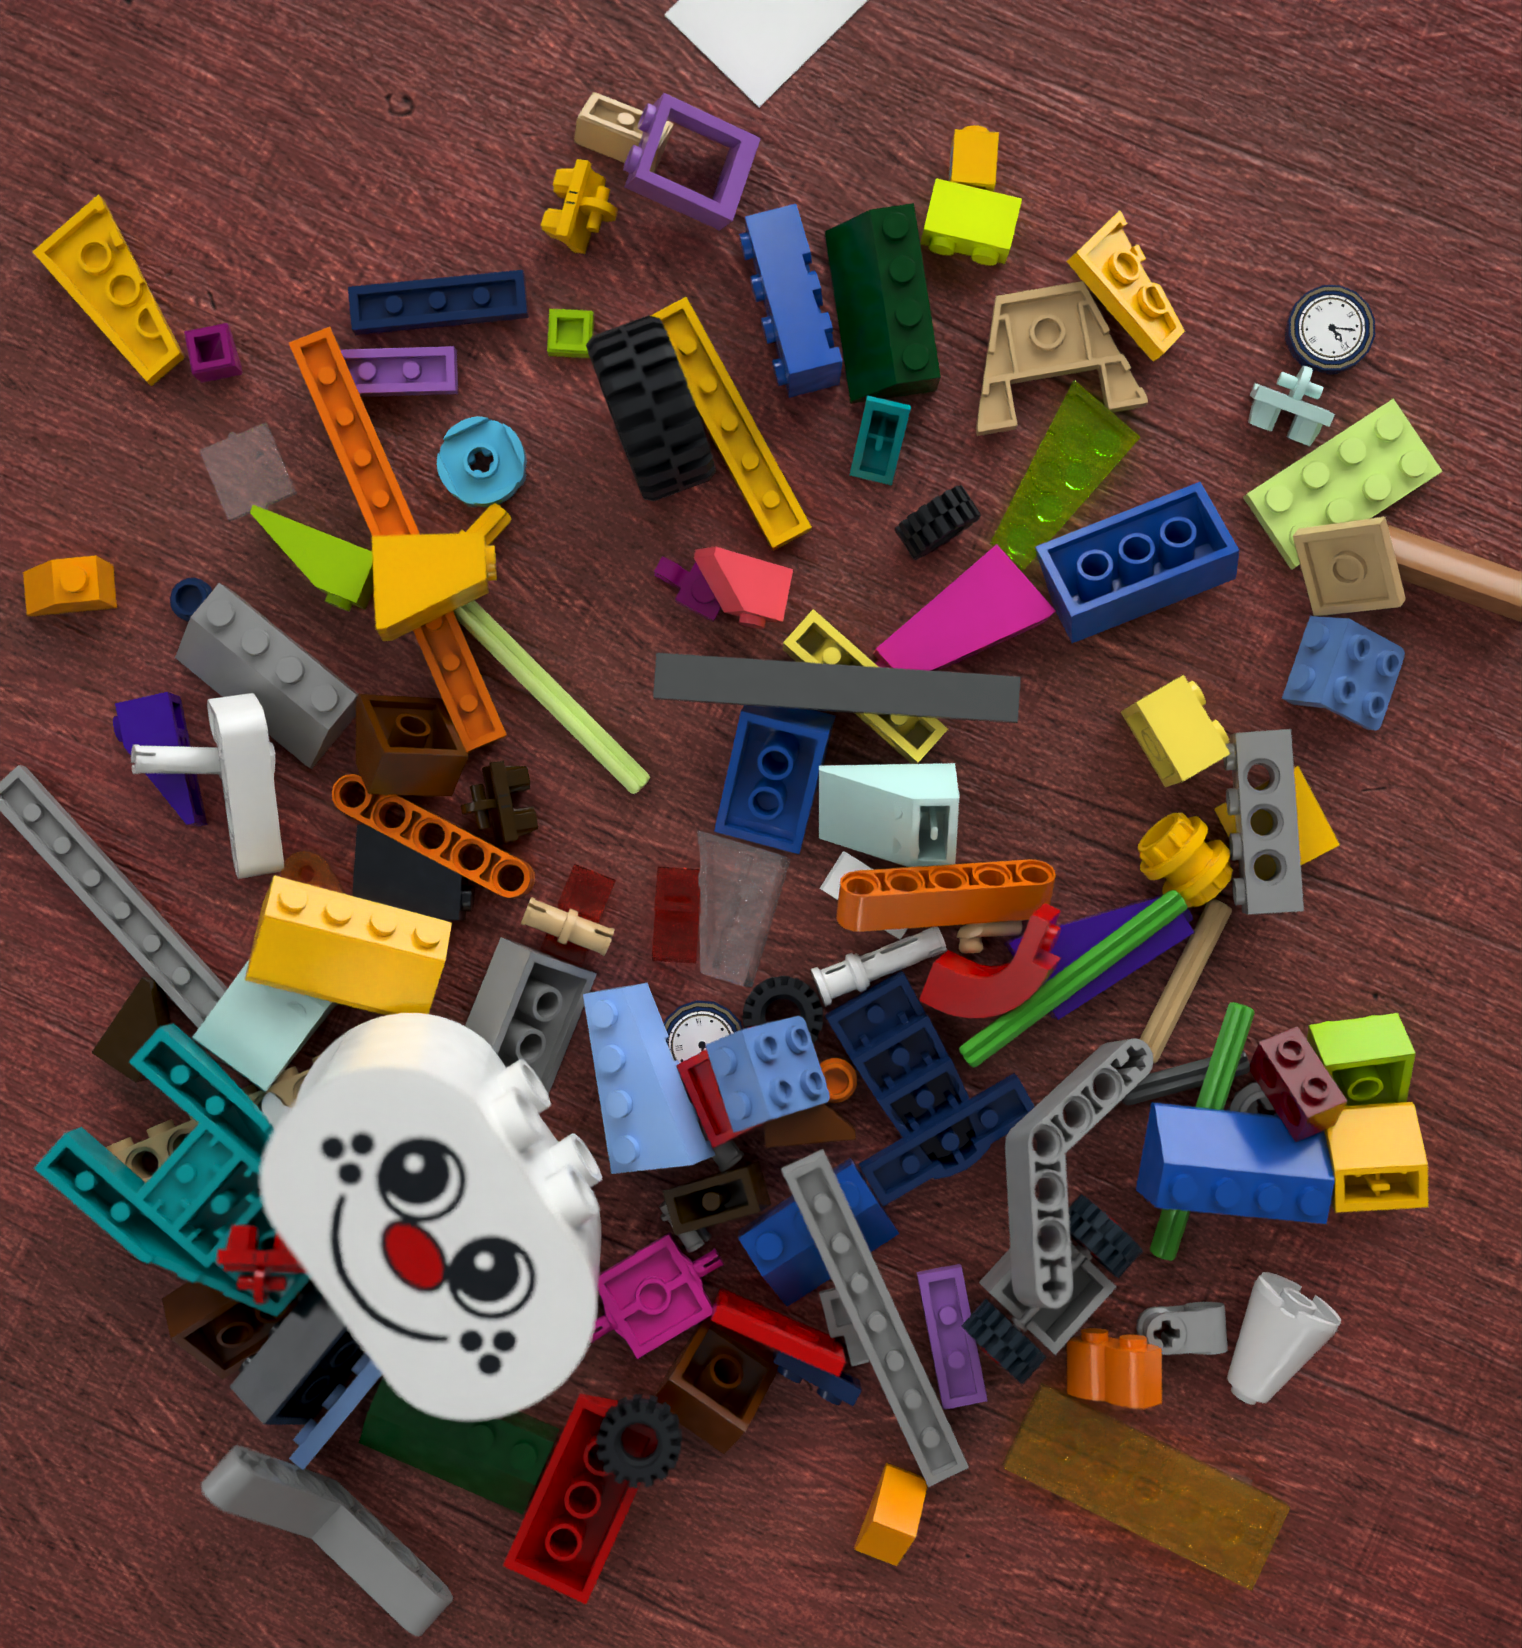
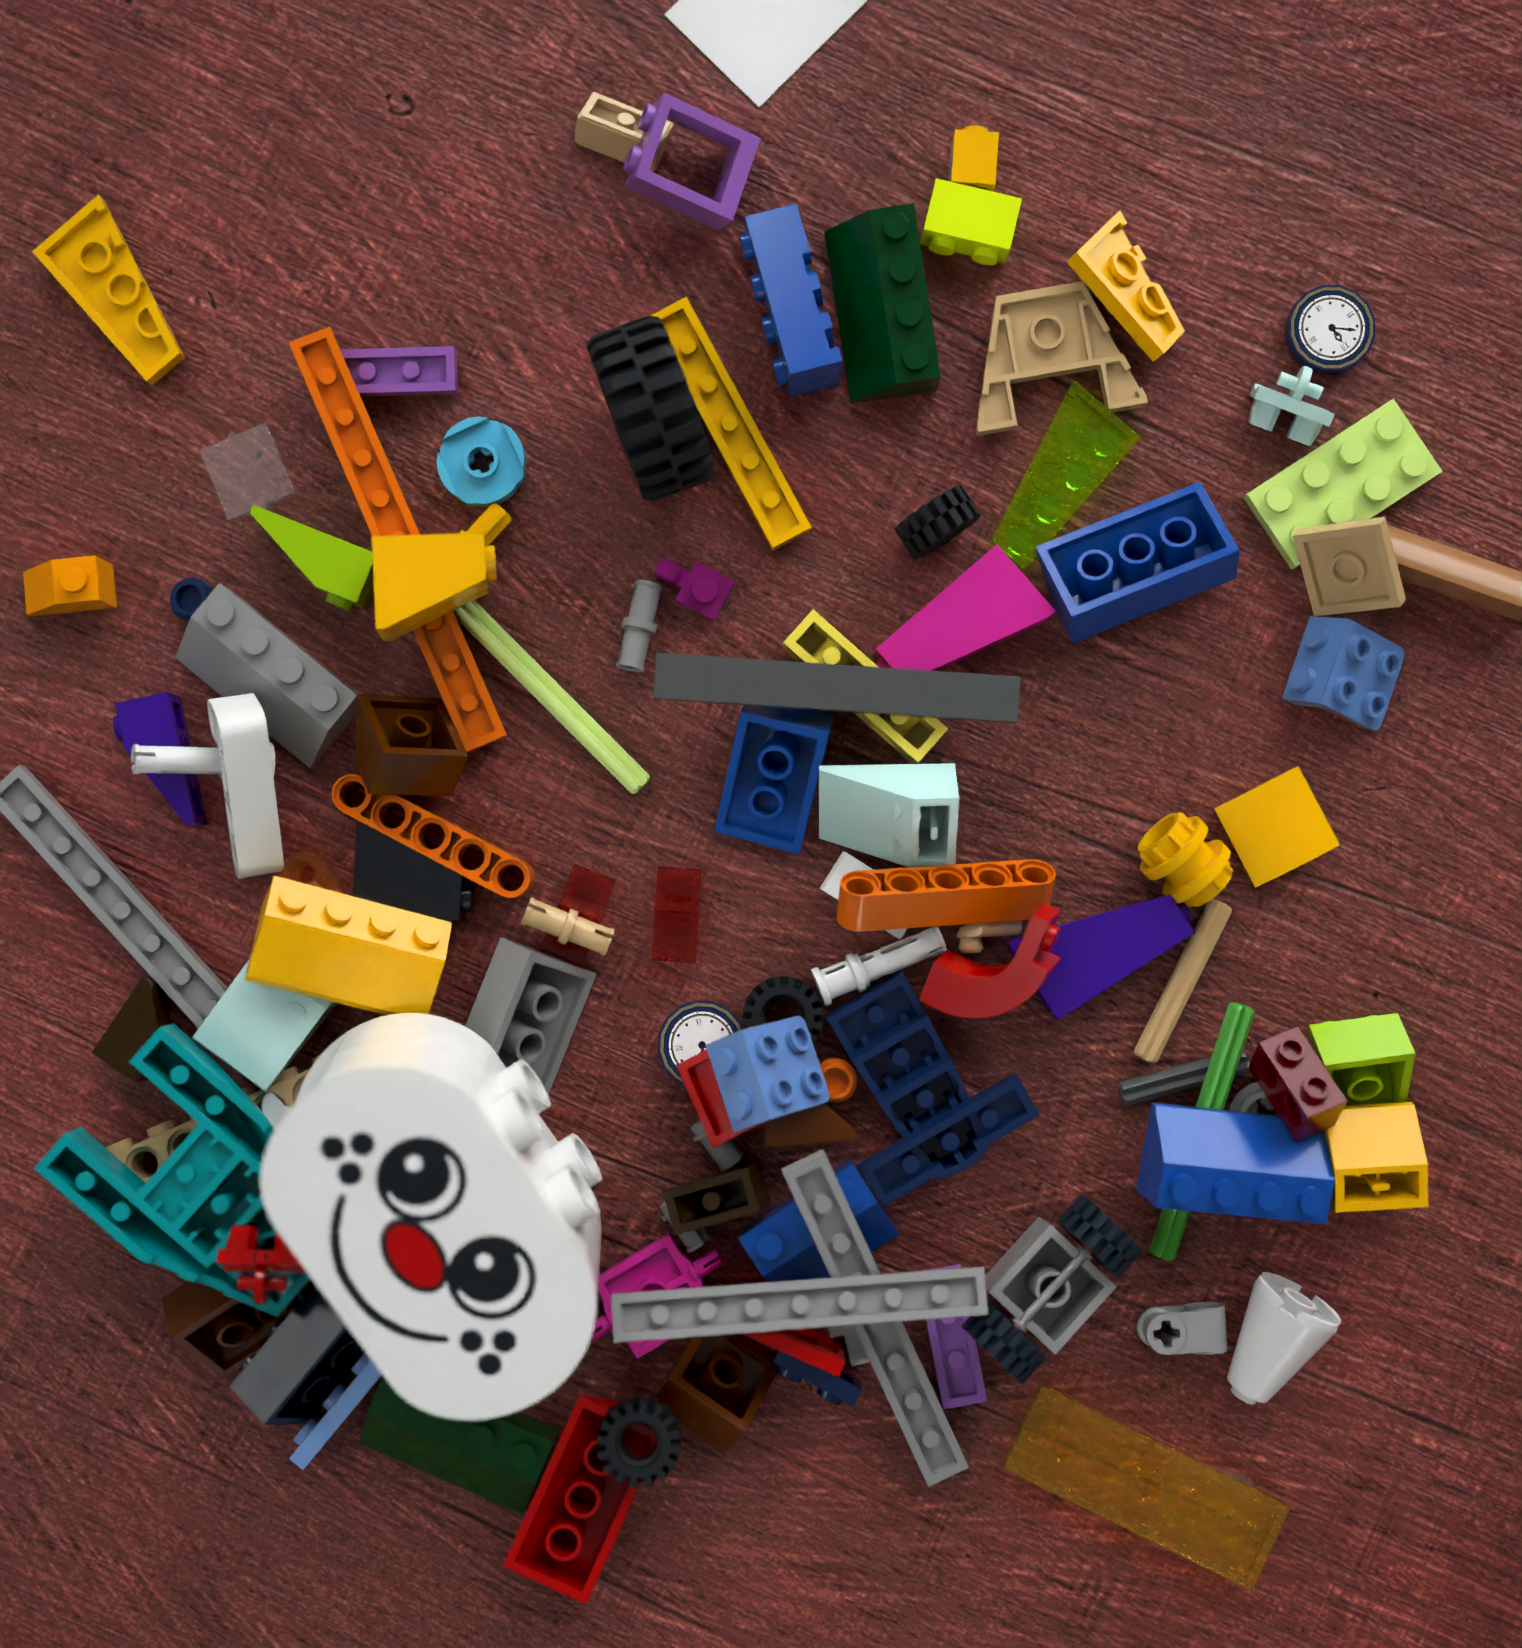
magenta slope [184,323,243,383] -> none
light grey beam [201,1445,453,1636] -> none
dark blue plate [348,270,529,335] -> none
dark brown hips [461,760,538,846] -> none
yellow hips [541,159,618,254] -> none
lime tile [547,309,594,358] -> none
light blue wedge [583,983,716,1174] -> none
coral slope [694,546,793,629] -> none
clear wedge [697,830,791,987] -> none
teal slope [849,395,911,485] -> none
light orange slope [854,1463,928,1566] -> none
bright green axle [959,890,1187,1067] -> none
light grey beam [1005,1039,1154,1309] -> none
orange brick [1067,1328,1162,1409] -> none
light yellow brick [1121,675,1231,787] -> none
light grey brick [1223,729,1304,915] -> none
none -> light grey plate [611,1267,988,1343]
none -> light grey pin [616,579,663,673]

